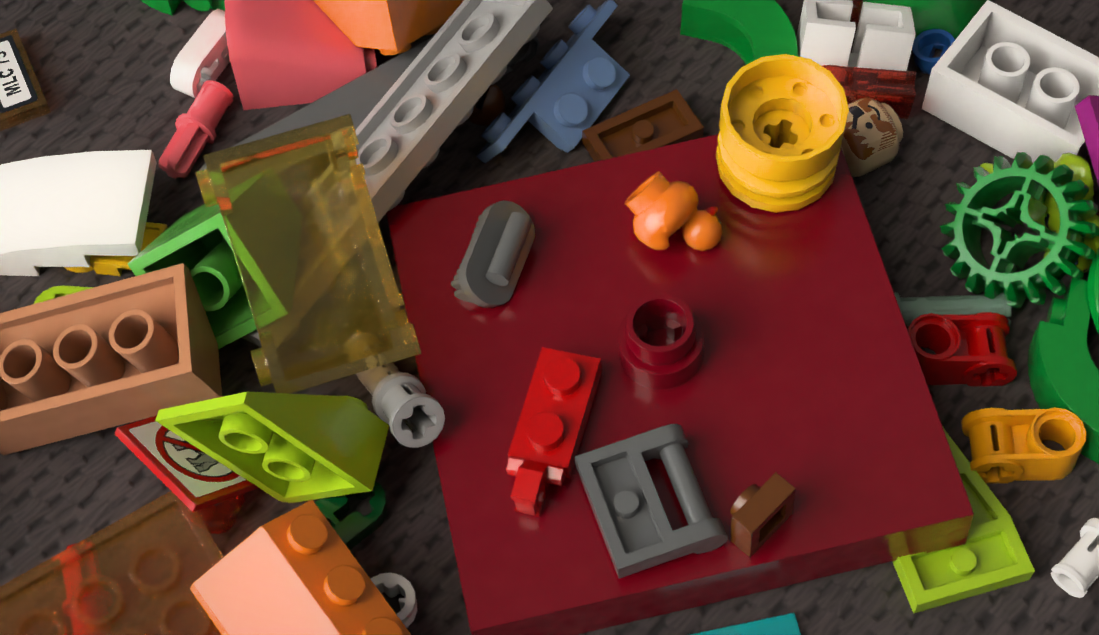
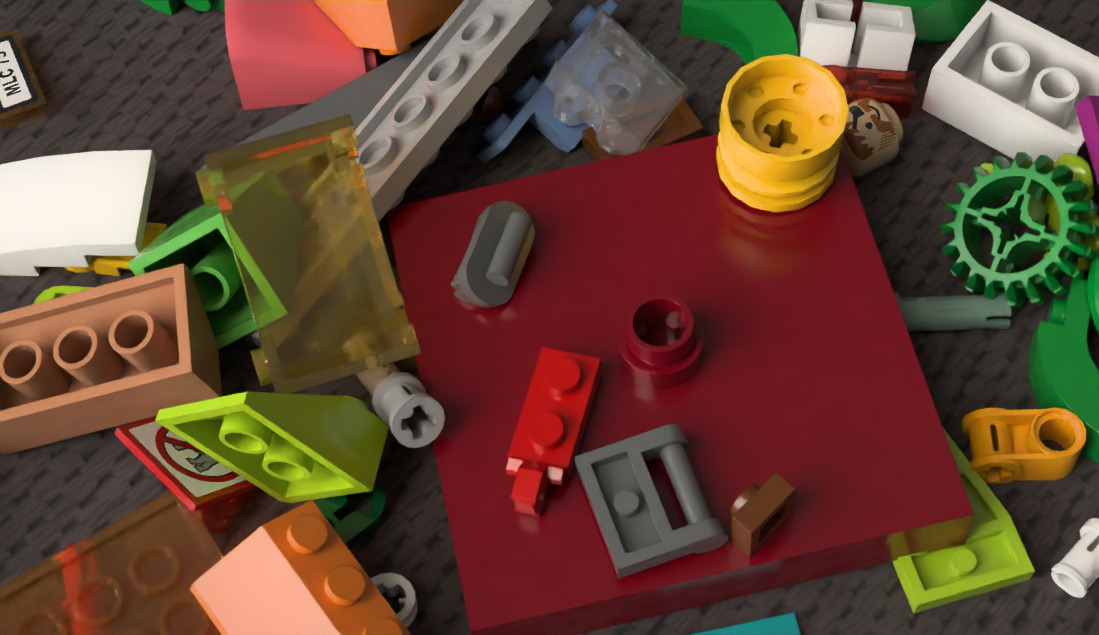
coral axle [158,80,234,179] -> none
white beam [170,9,230,98] -> none
orange animal [624,171,723,251] -> none
red piece [908,312,1017,387] -> none
blue hinge [912,29,955,74] -> none
none -> clear slope [544,10,689,155]

